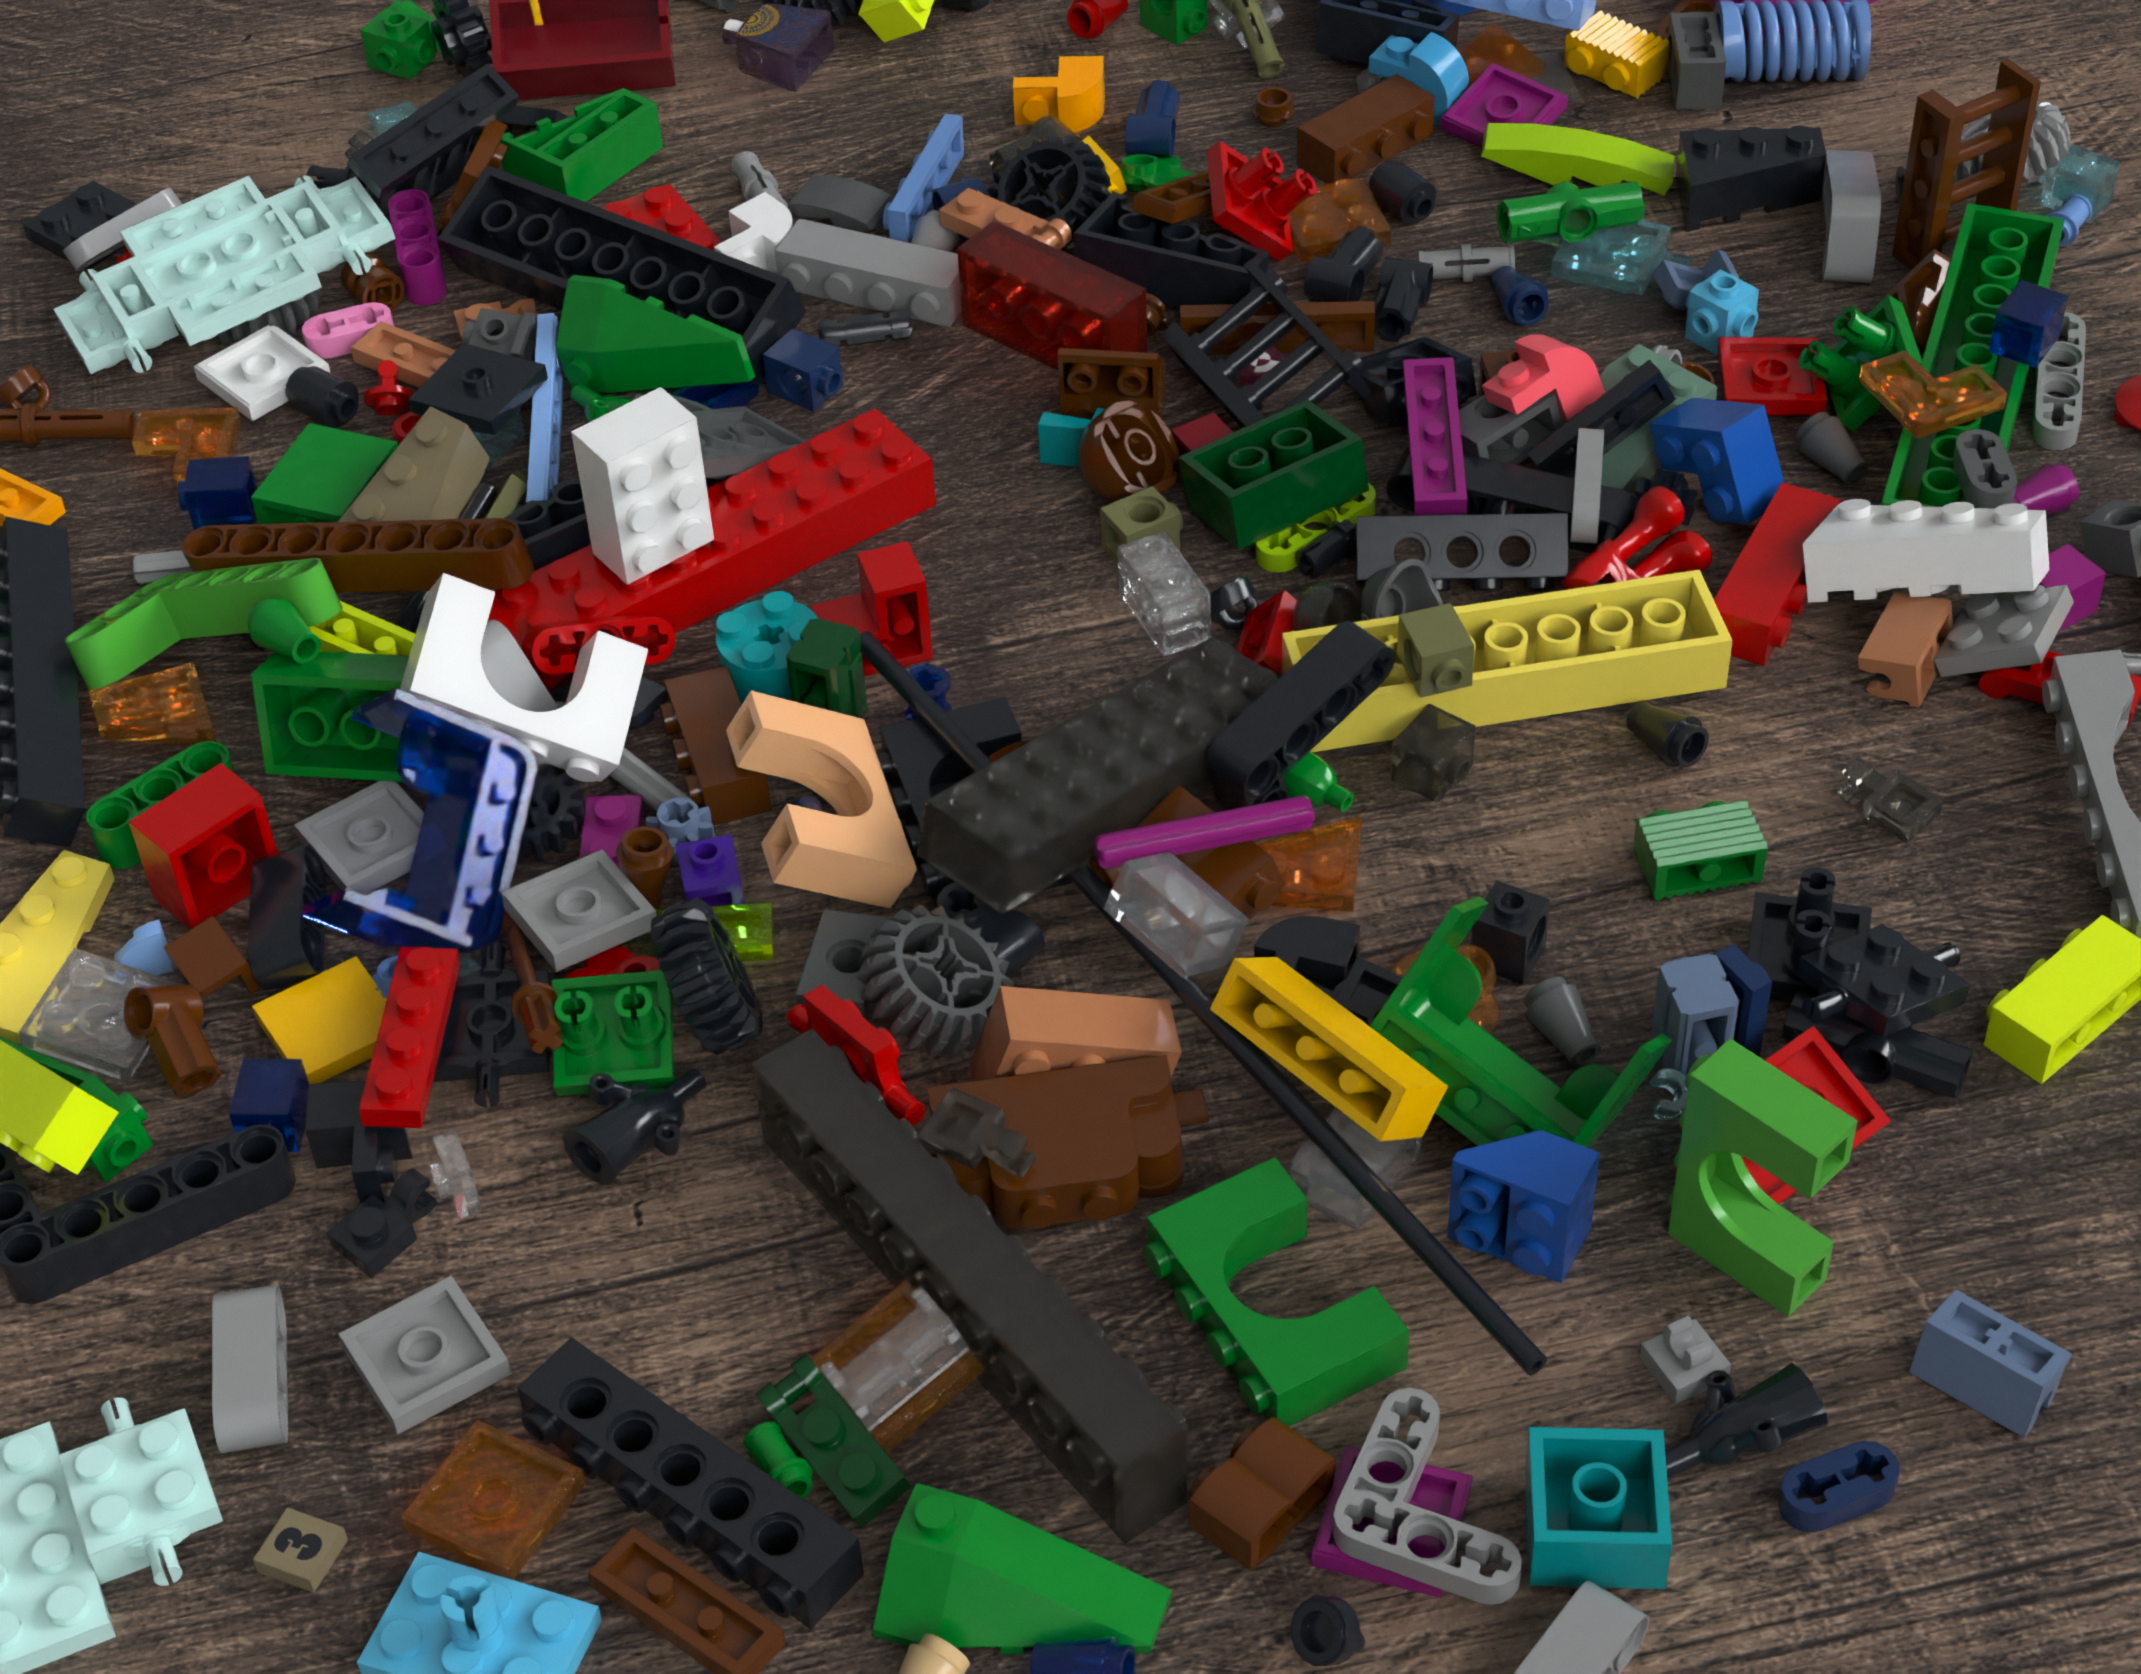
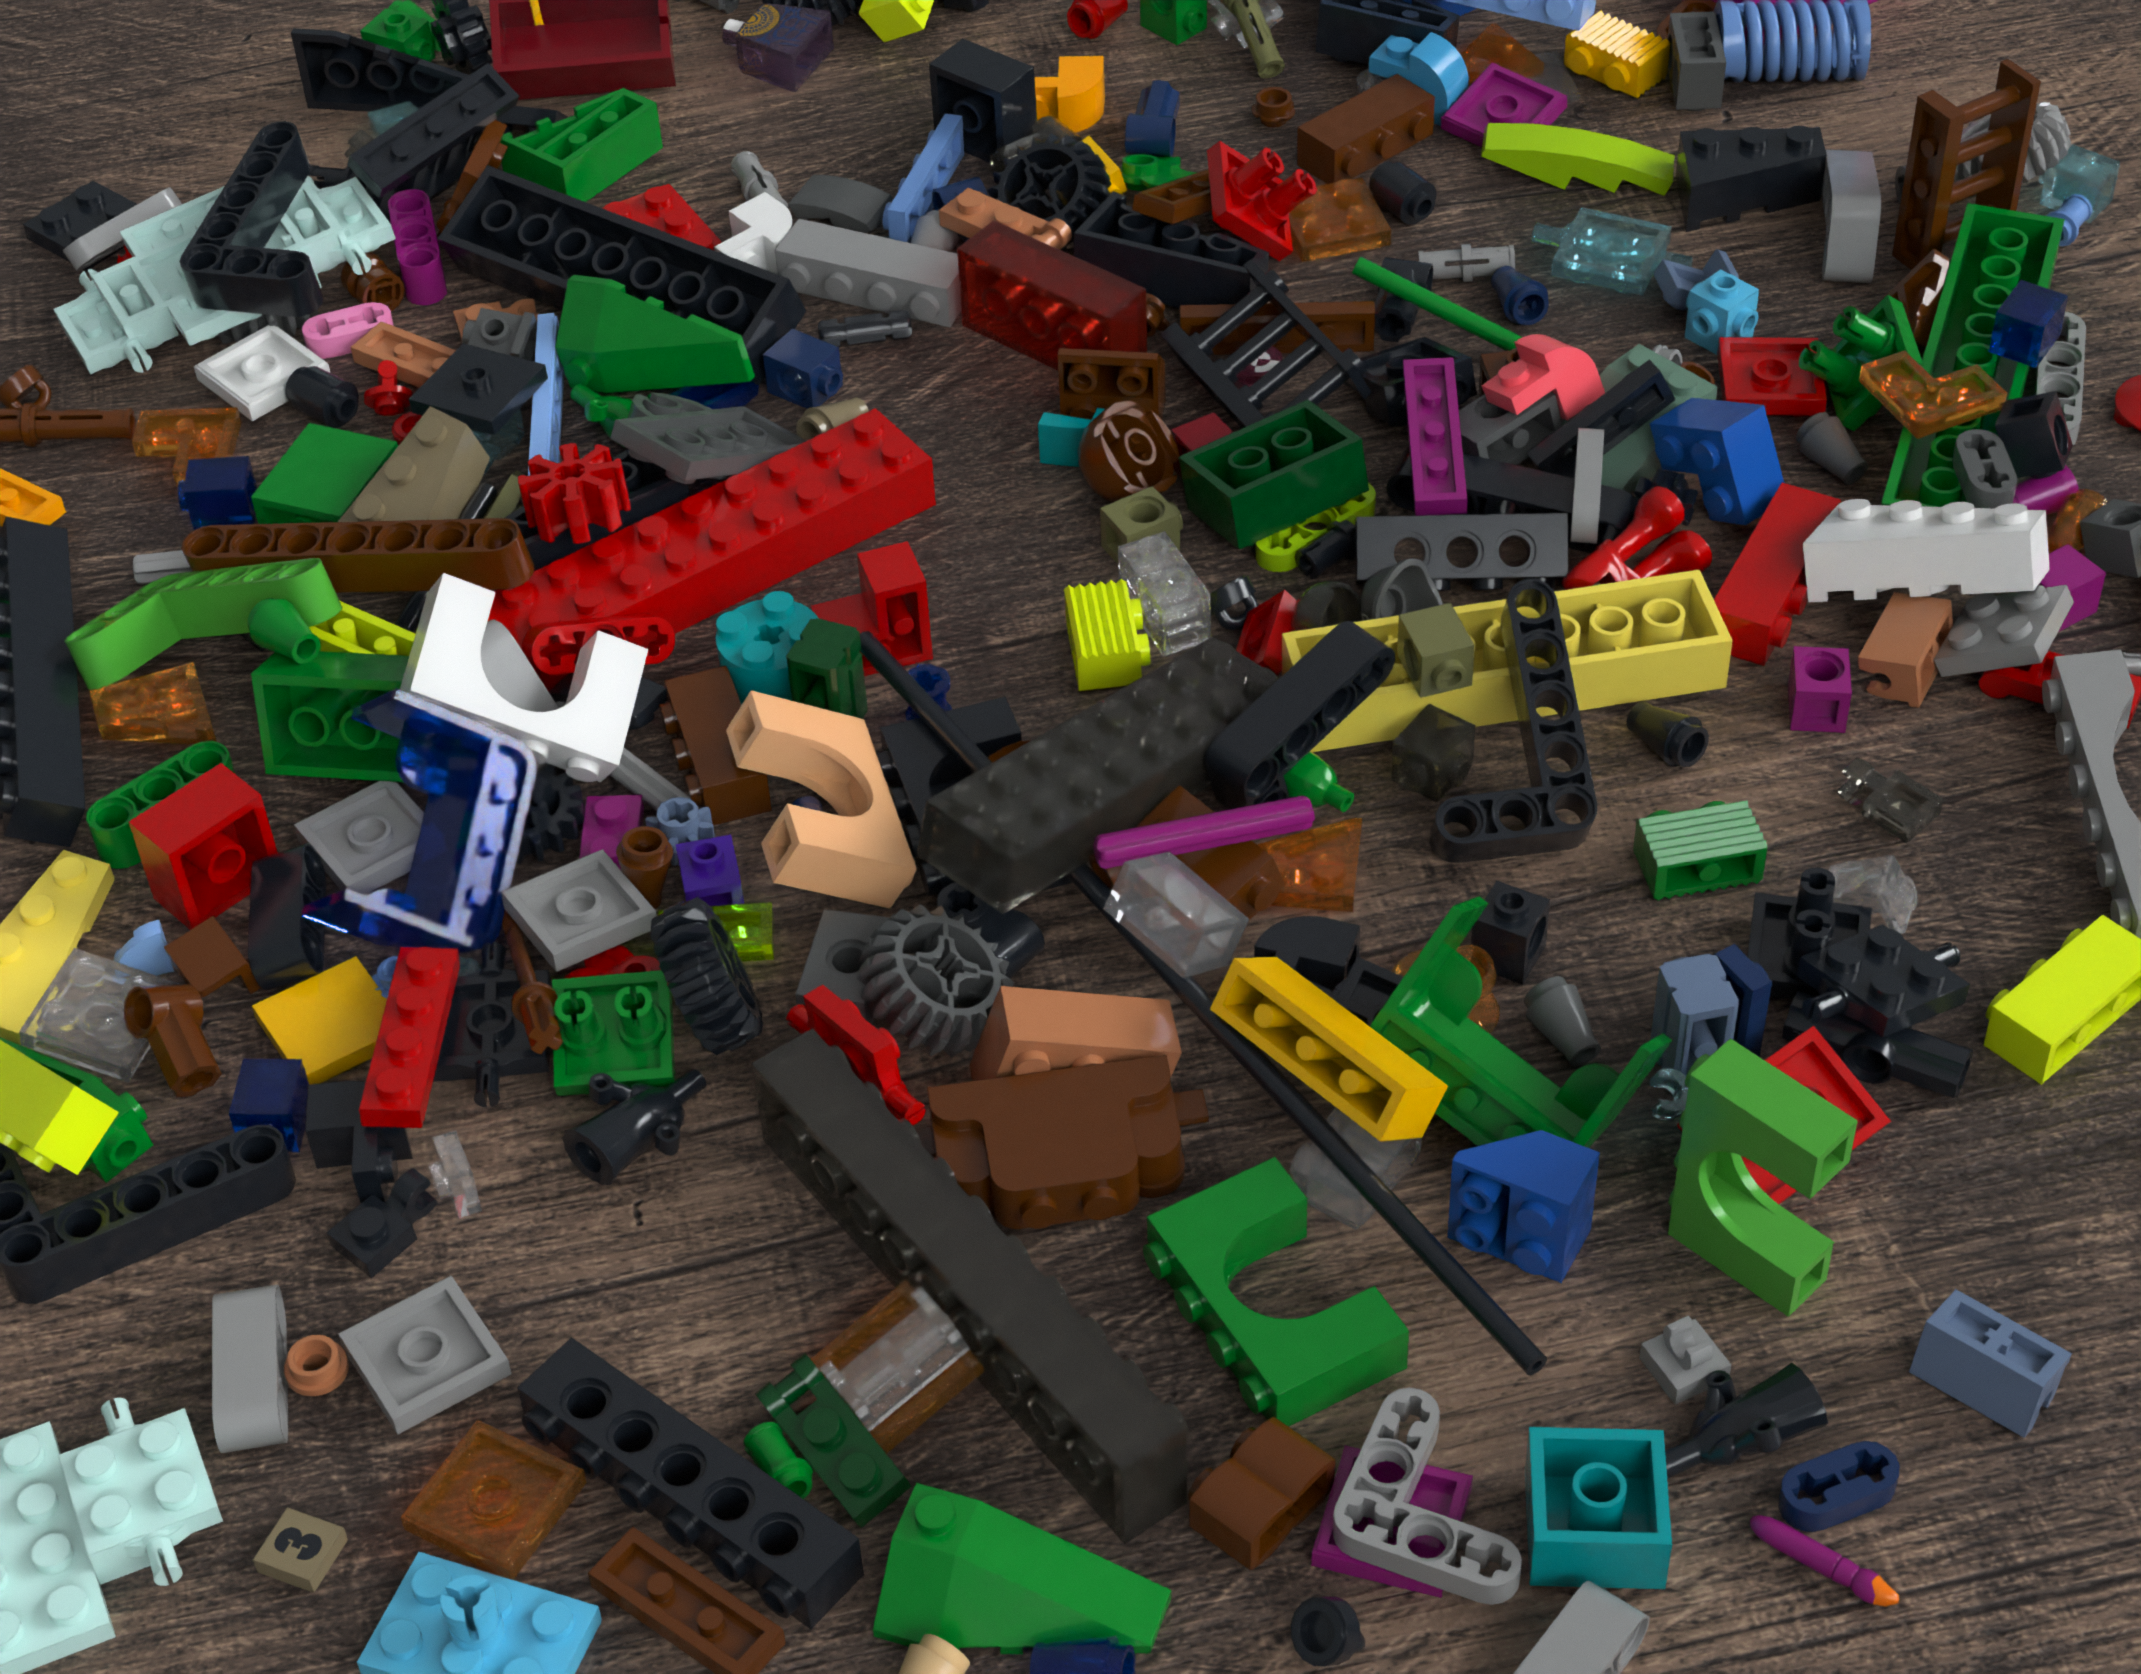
white brick [571,387,714,585] -> none
clear smoke plate [919,1087,1036,1178] -> none
black piece [1304,226,1383,302] -> none
green piece [1496,181,1645,244] -> none
none -> black beam [179,121,324,317]
none -> nougat plate [284,1335,349,1396]
none -> black wedge [291,28,469,114]
none -> red gear [518,443,631,544]
none -> dark tan cone [796,397,869,441]
none -> black brick [929,38,1038,169]
none -> neon yellow brick [1064,579,1151,691]
none -> green bar [1352,256,1522,351]
none -> black beam [1429,579,1597,863]
none -> magenta piece [1750,1515,1899,1607]
none -> magenta brick [1788,646,1852,733]
none -> clear bracket [1829,855,1918,934]
none -> black brick [1995,391,2073,479]
none -> clear orange cone [2047,489,2108,553]

